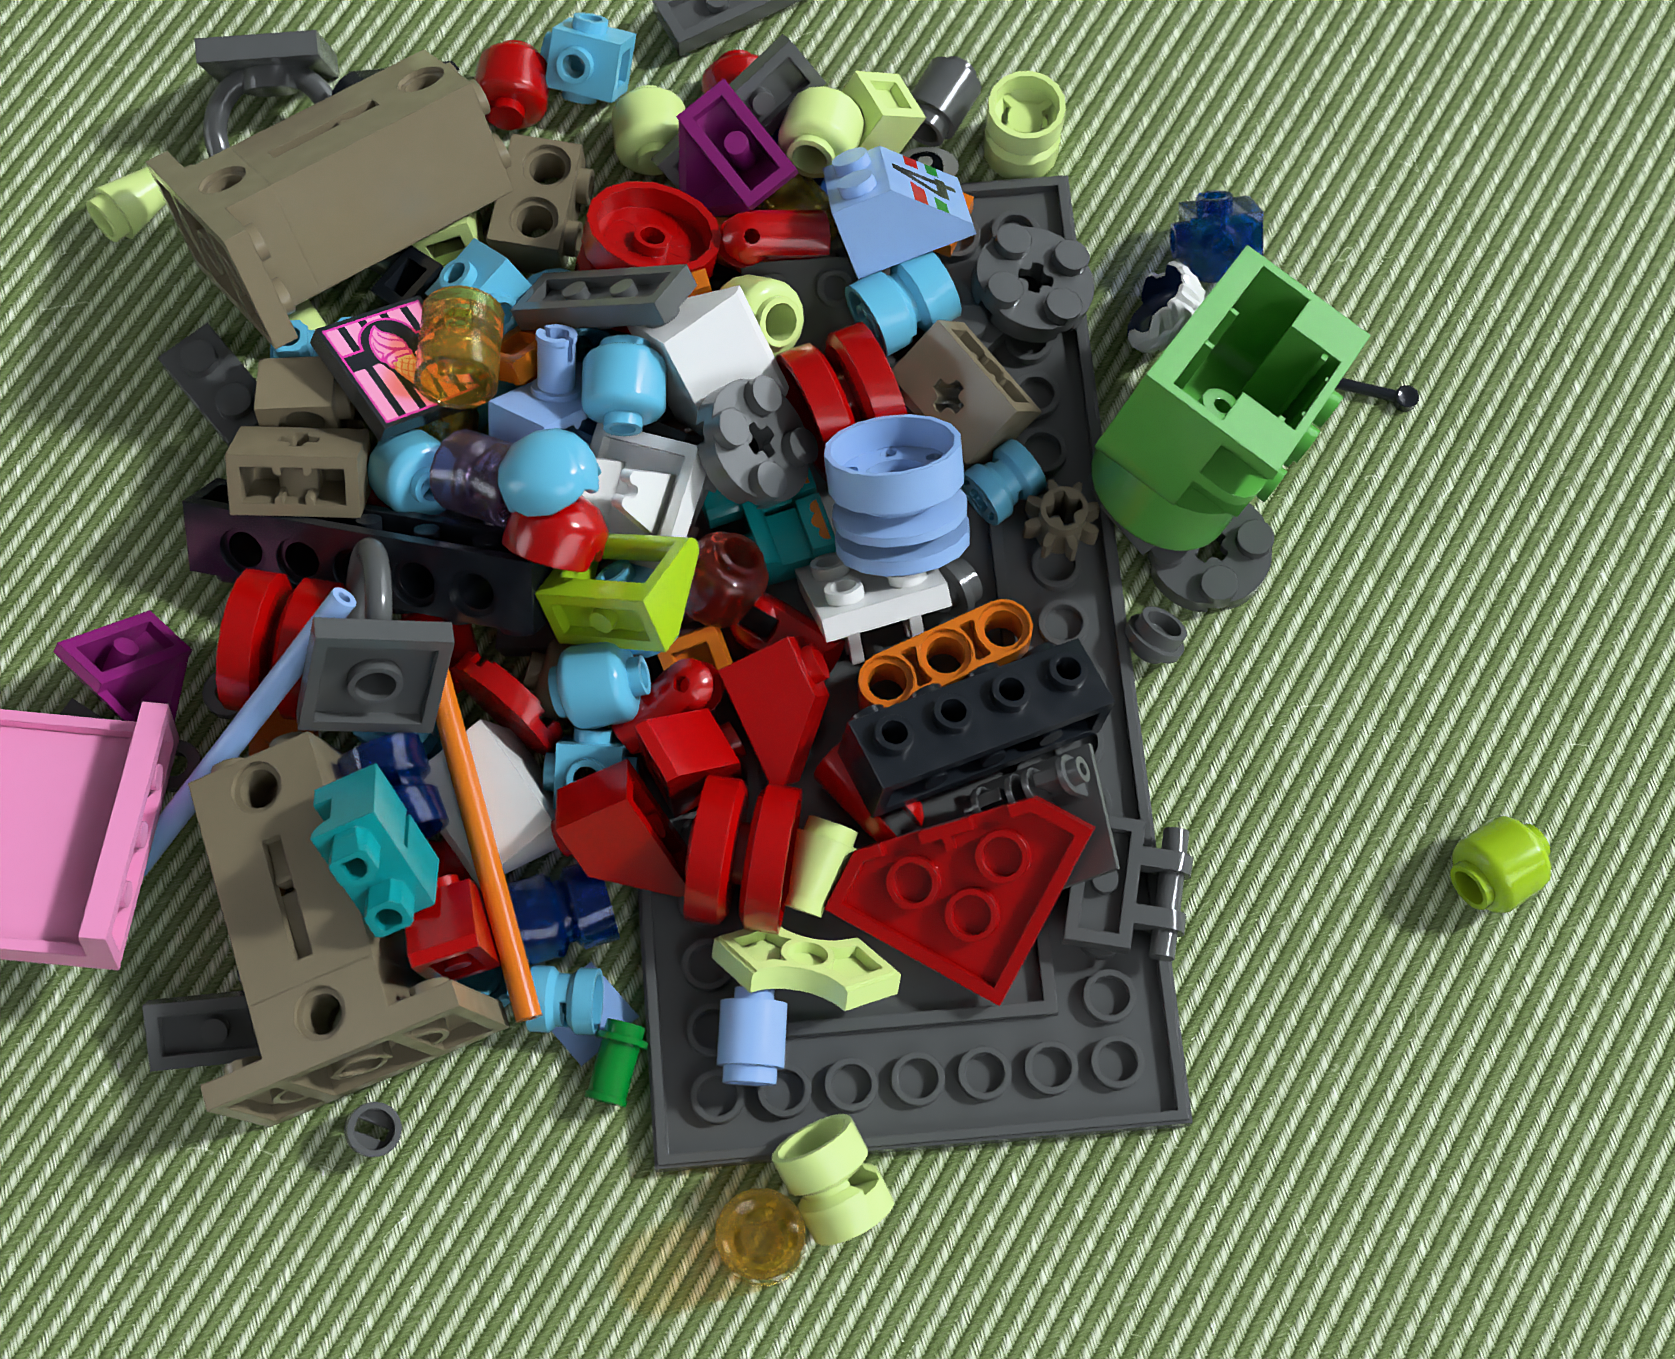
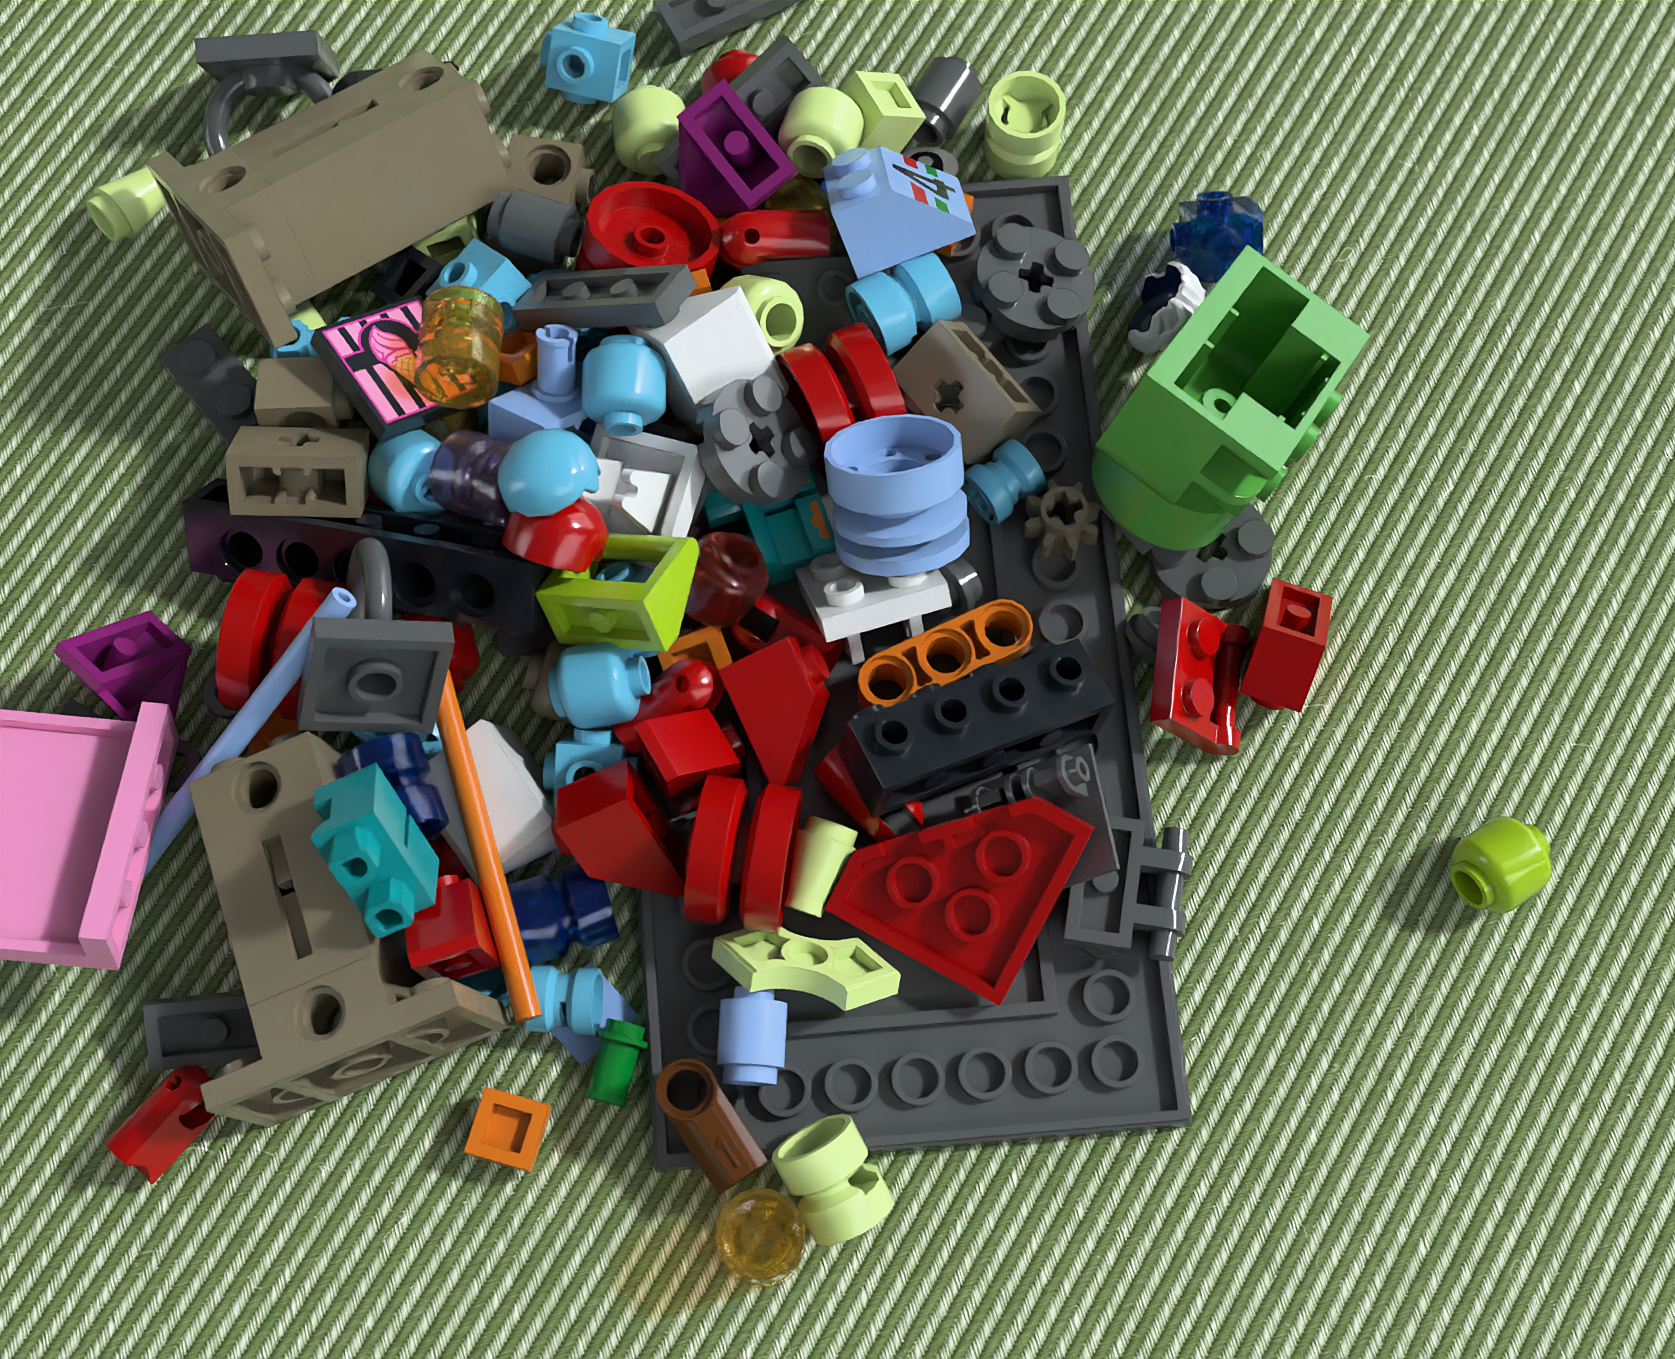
dark grey hinge [344,1102,402,1157] -> none
red tile [451,651,563,755] -> none
red head [474,40,551,130] -> none
black hinge [1335,378,1419,412] -> none
none -> red piece [104,1065,218,1185]
none -> orange plate [464,1086,552,1174]
none -> dark grey brick [487,189,584,266]
none -> reddish brown piece [656,1059,769,1195]
none -> red plate [1149,597,1250,756]
none -> red slope [1239,578,1333,713]

